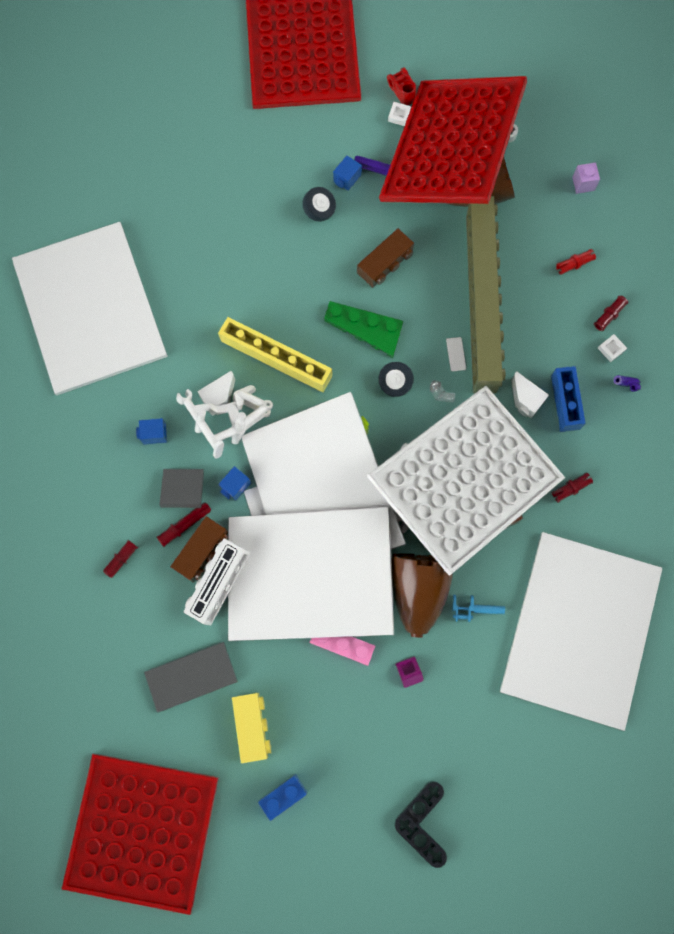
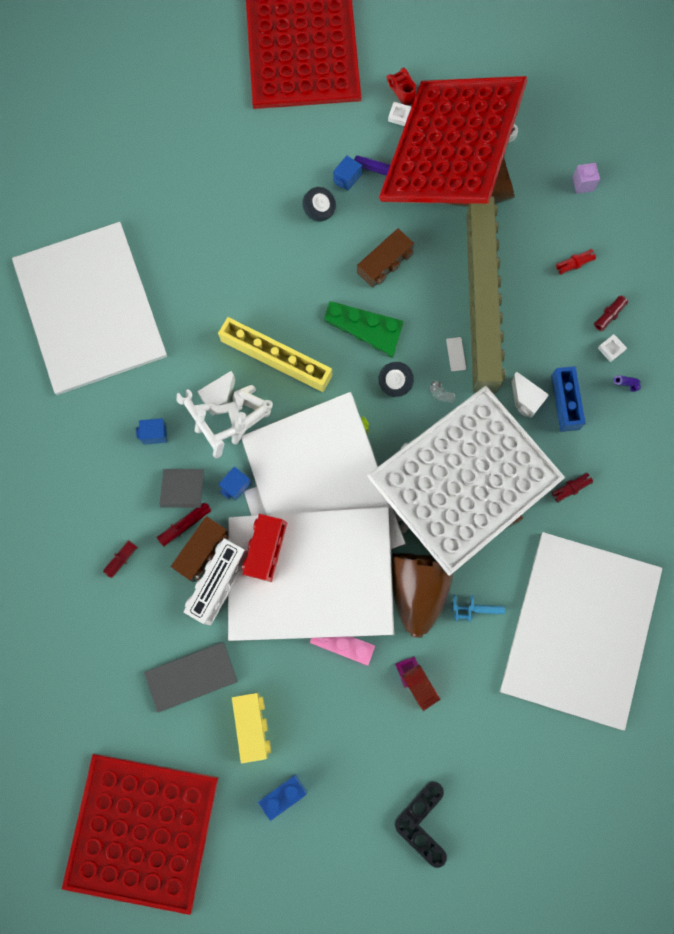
none -> red brick [242,514,288,582]
none -> clear red tile [401,664,441,711]

